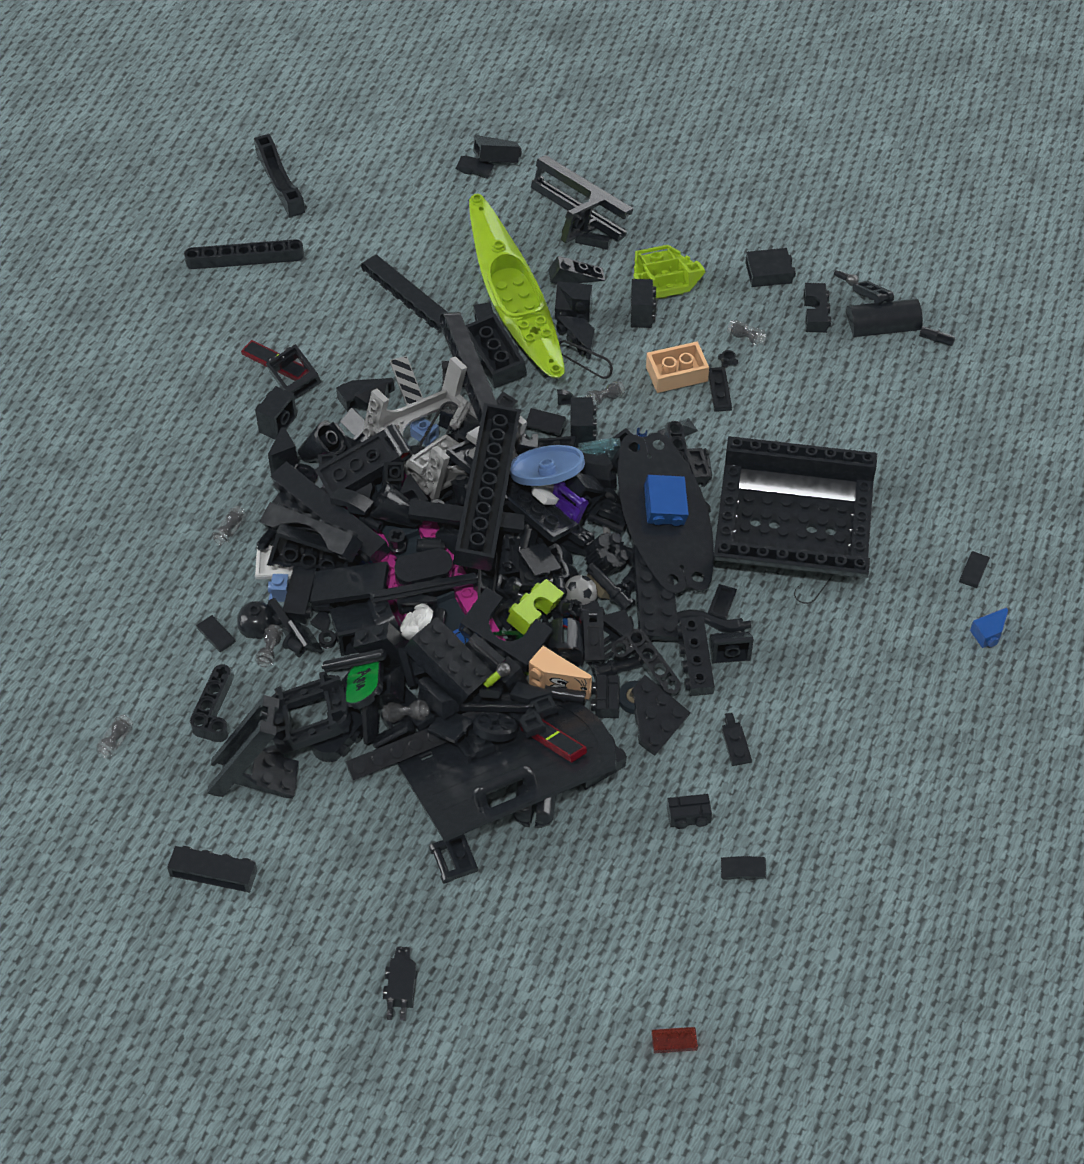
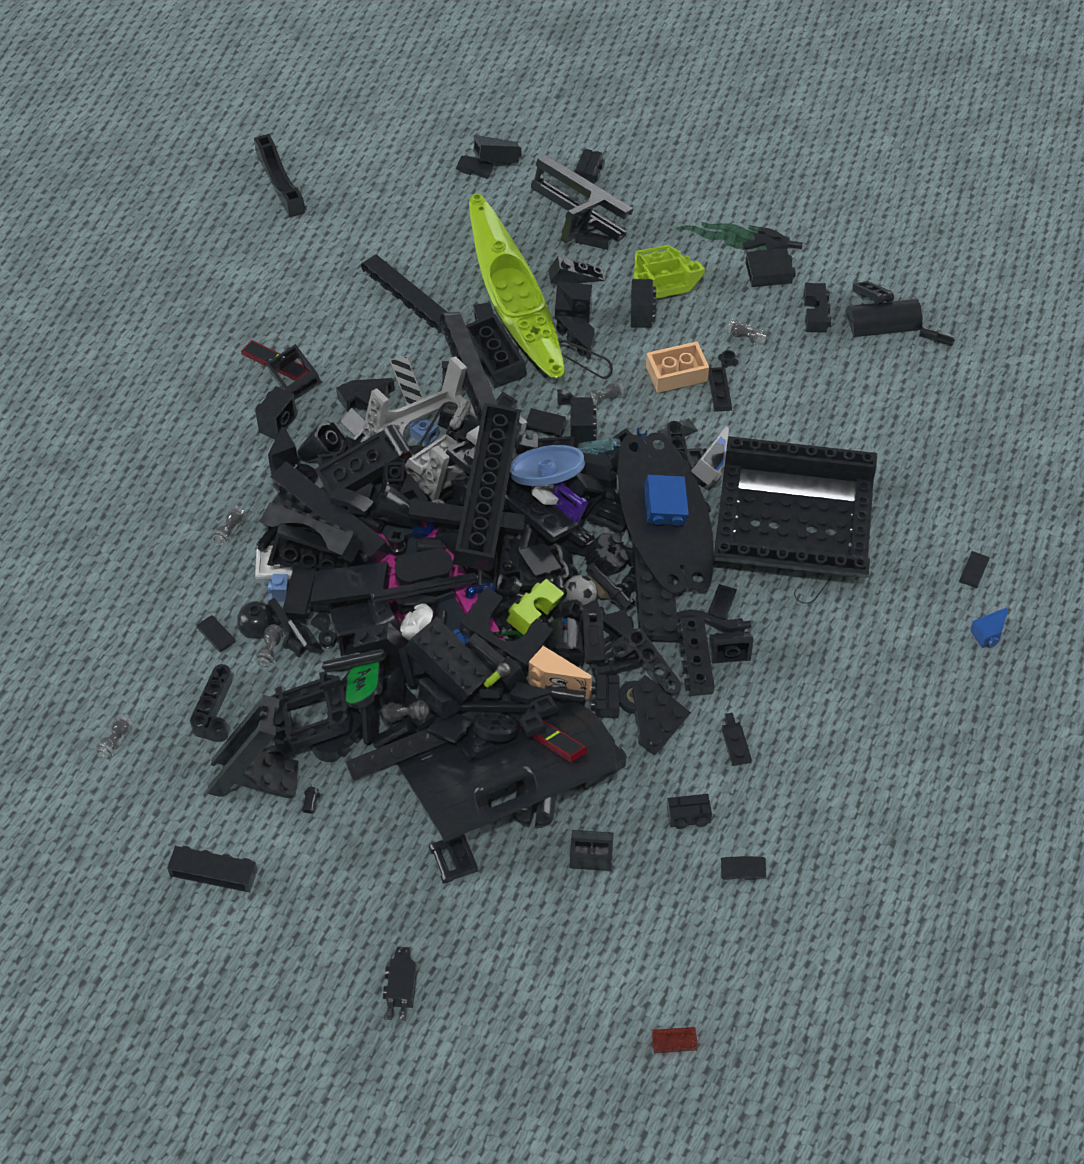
black beam [184,239,304,269] -> none
piece [834,270,859,286] -> none
none -> black pin [302,787,320,814]
none -> clear blue arm [412,521,438,538]
none -> clear blue arm [465,582,495,599]
none -> black slope [569,830,614,871]
none -> black brick [574,149,605,184]
none -> piece [676,222,803,251]
none -> slope [691,427,729,485]

